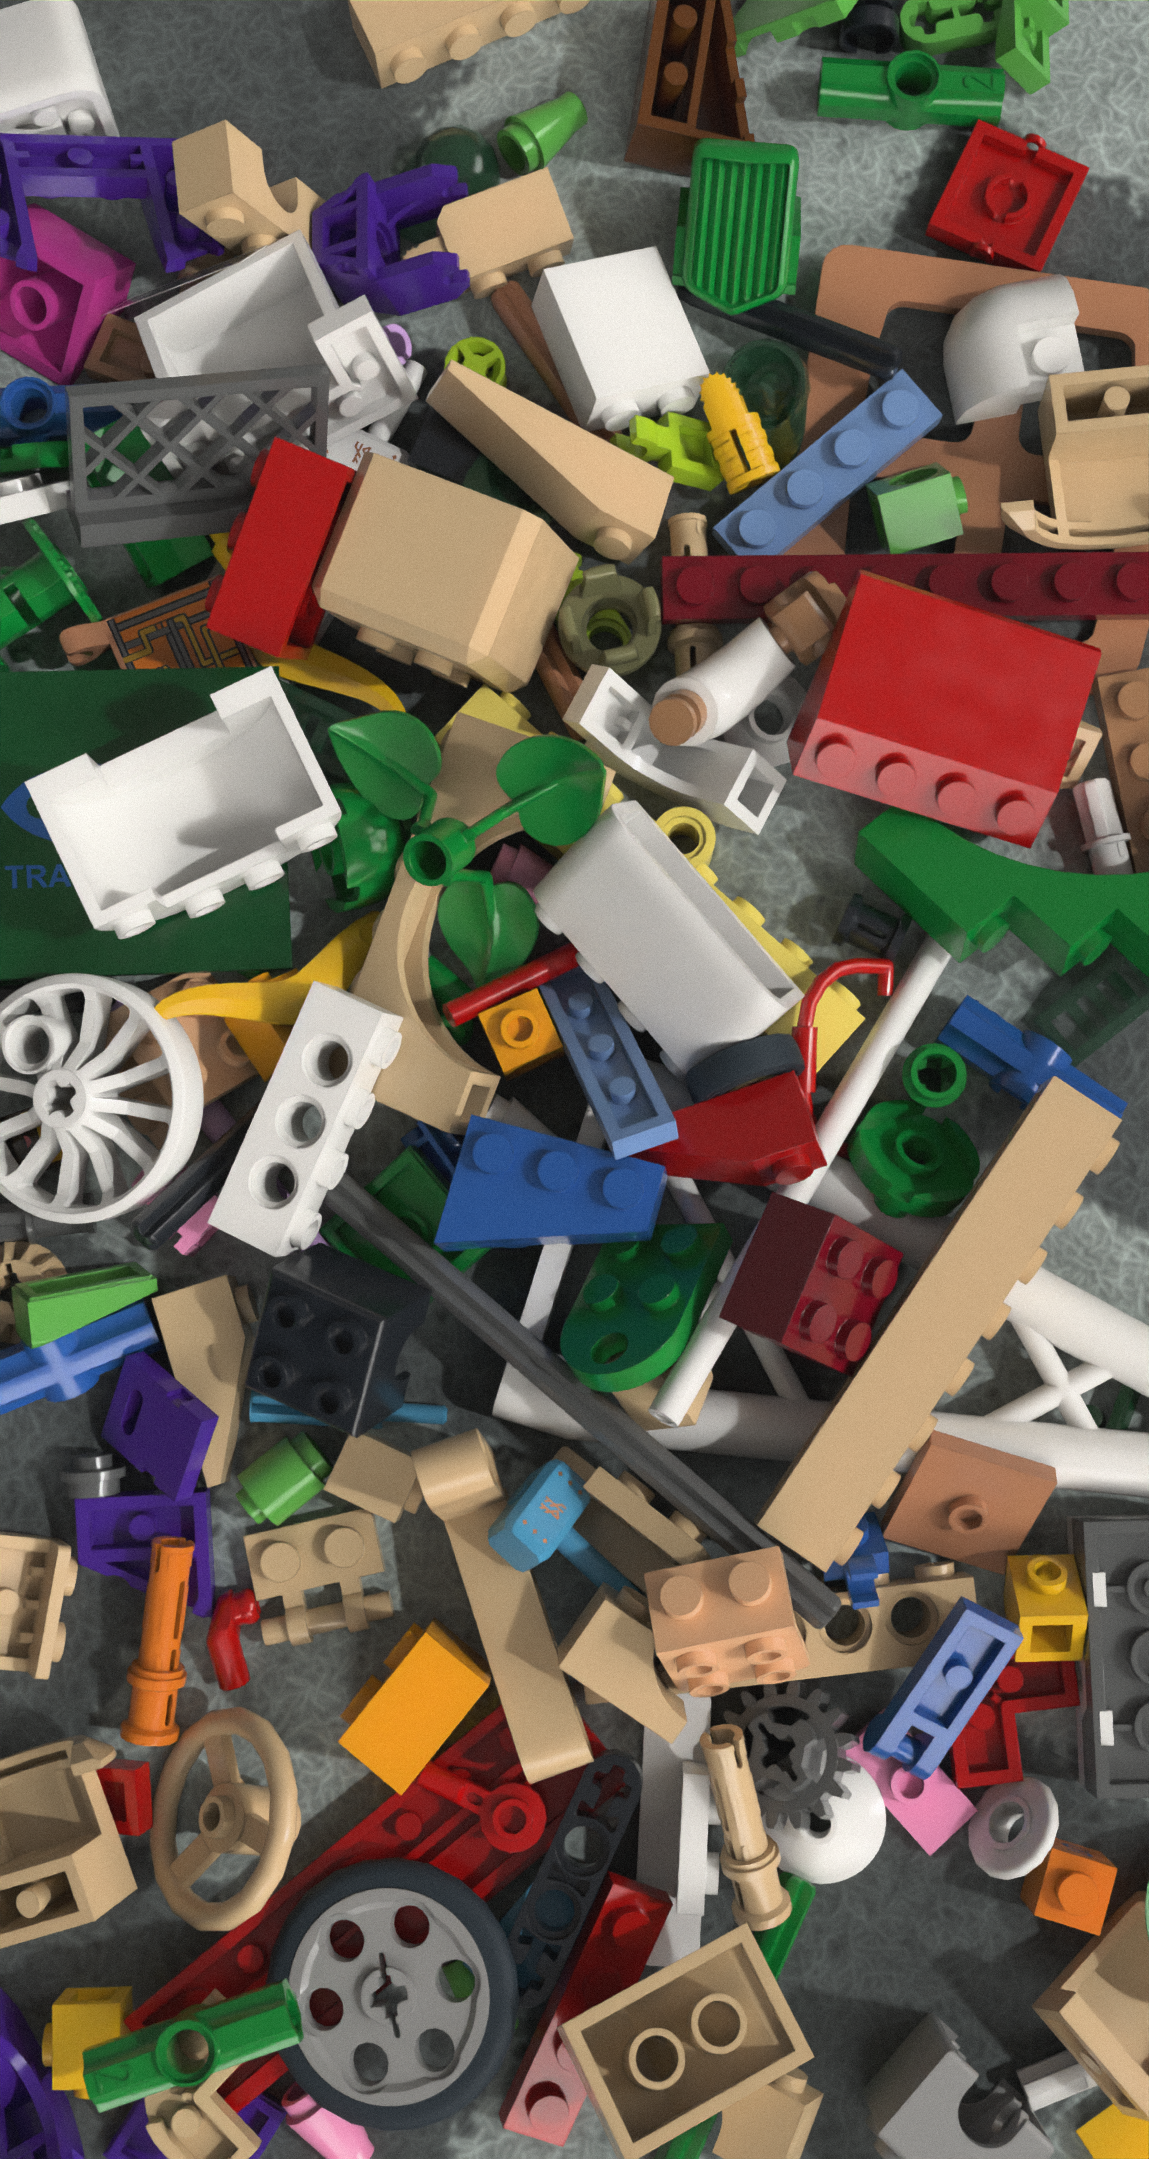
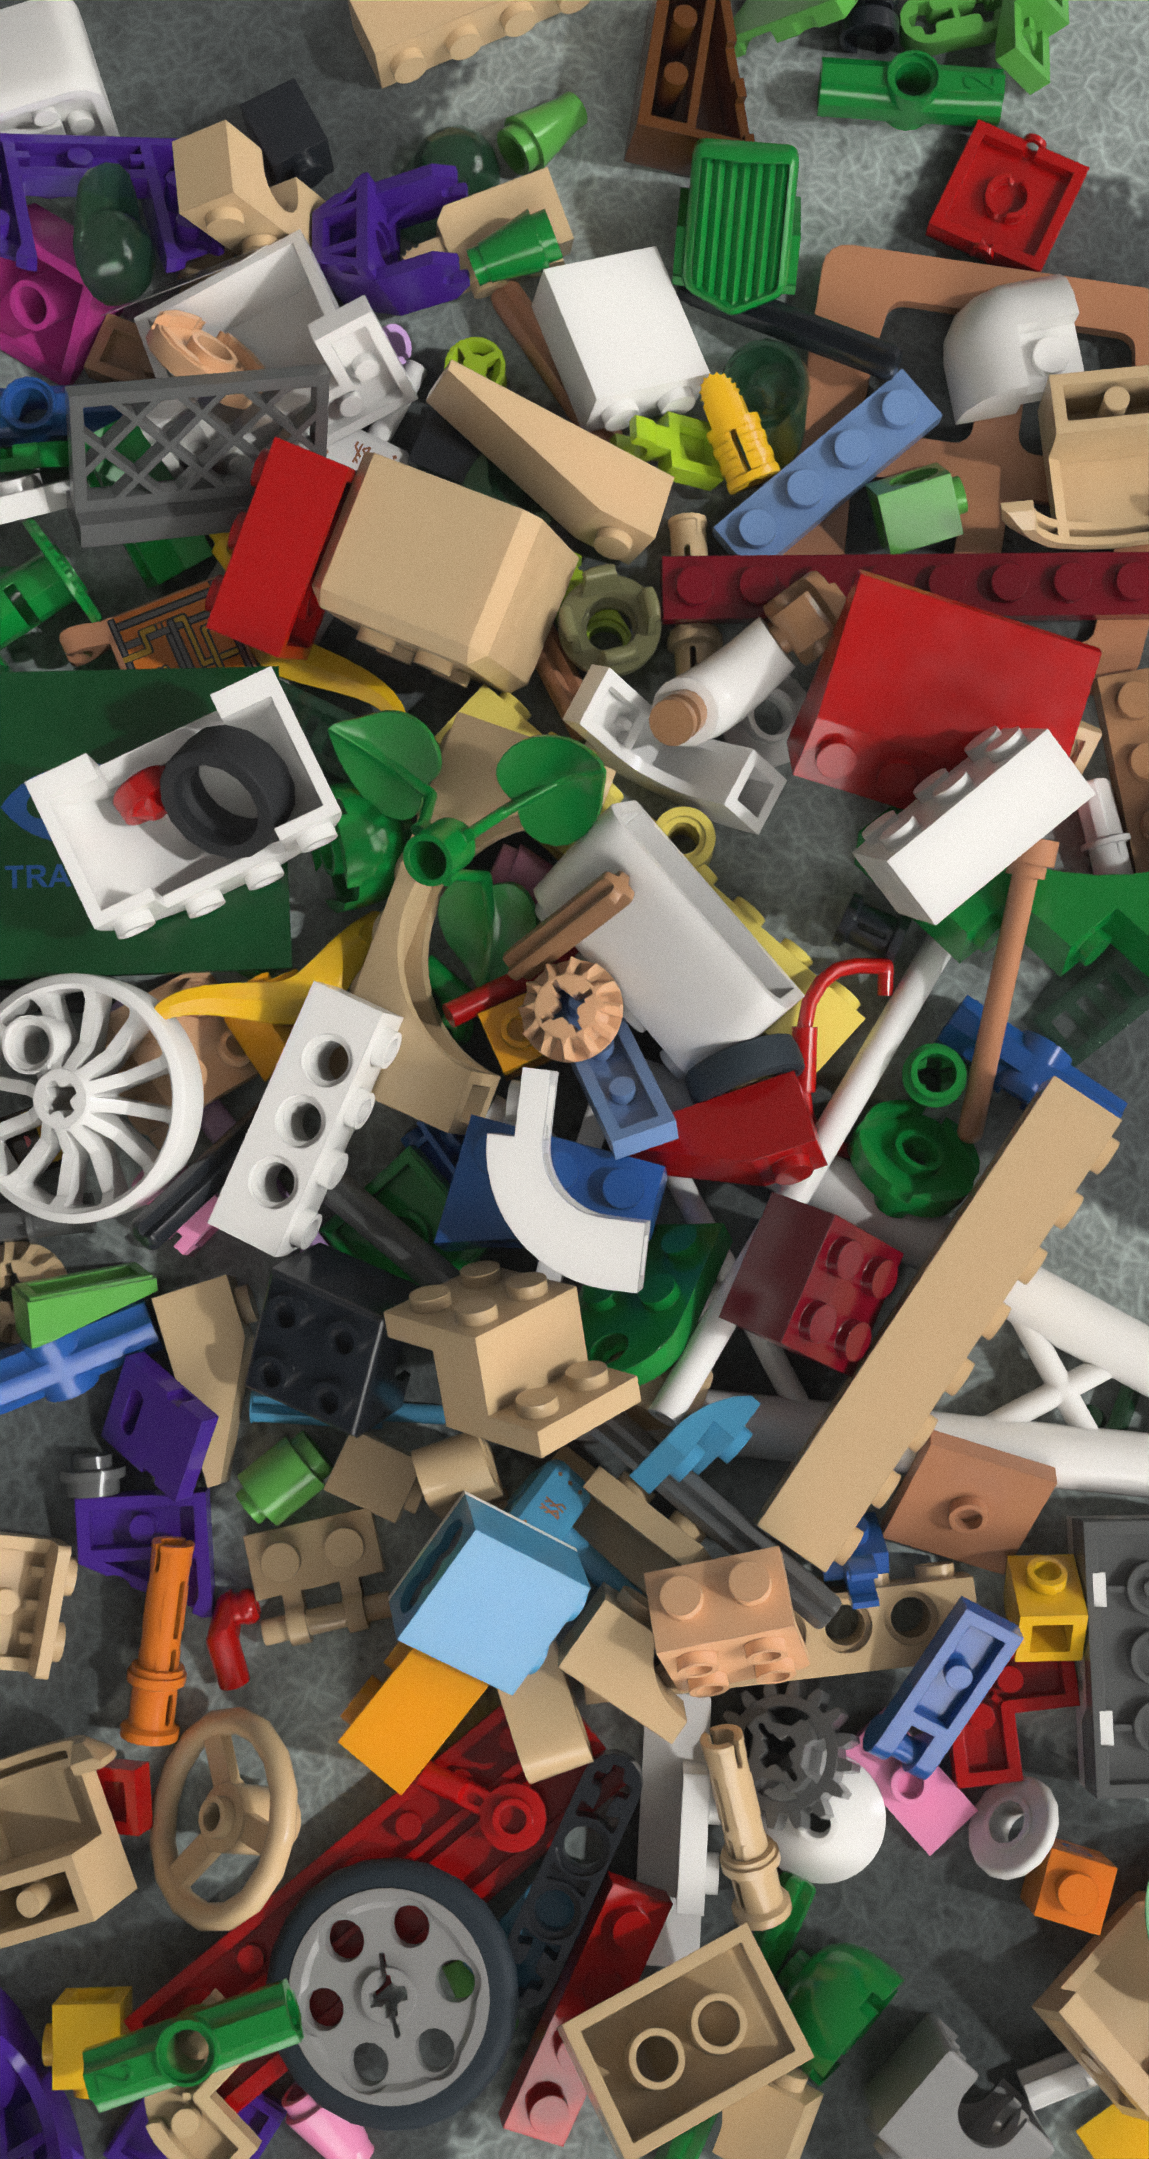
none -> clear green cap [73,162,157,307]
none -> red tile [113,765,167,826]
none -> light nougat tile [145,310,265,410]
none -> black tyre [160,725,295,859]
none -> black brick [240,78,334,189]
none -> tan bracket [384,1260,641,1458]
none -> piece [388,1490,591,1696]
none -> green cone [466,208,563,286]
none -> white arch [486,1067,651,1293]
none -> medium nougat axle [503,871,635,981]
none -> light nougat gear [518,956,623,1063]
none -> dark azure slope [629,1395,761,1494]
none -> green cylinder [776,1942,905,2089]
none -> white piece [852,726,1095,925]
none -> nougat piece [957,839,1060,1144]

